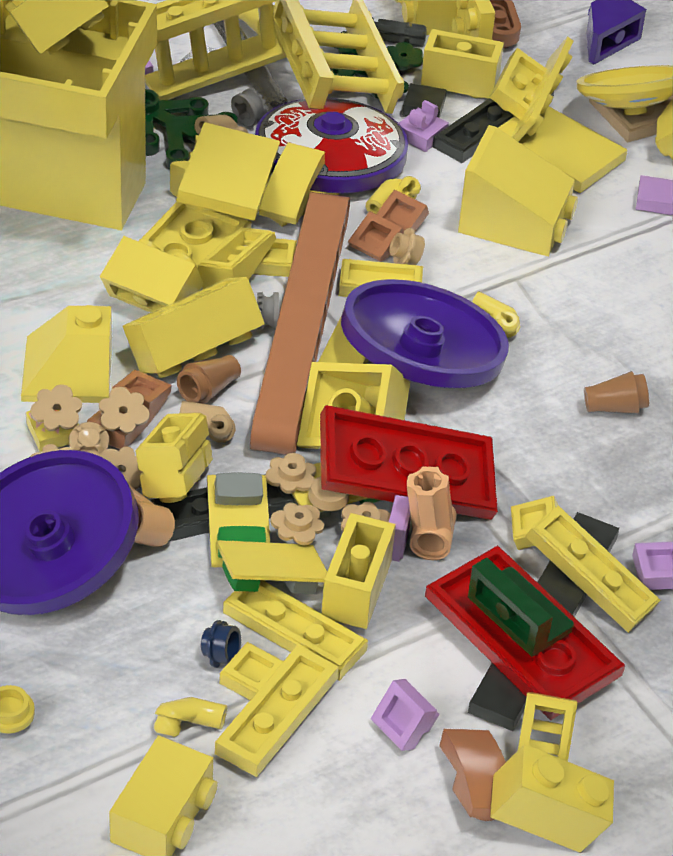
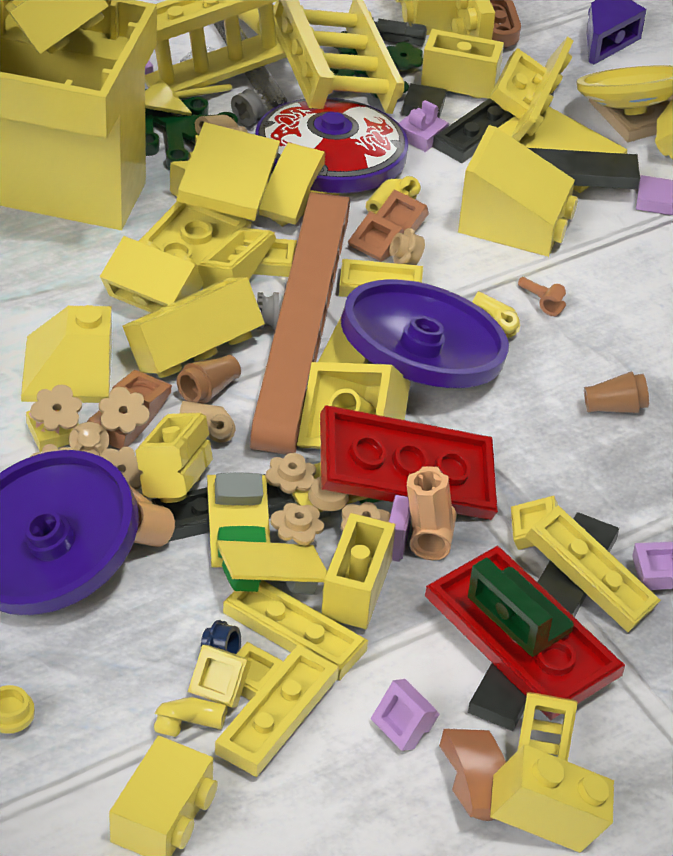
none -> light yellow piece [145,78,232,116]
none -> light yellow tile [187,645,252,708]
none -> nougat hand [518,277,566,316]
none -> pearl dark grey tile [528,148,640,189]

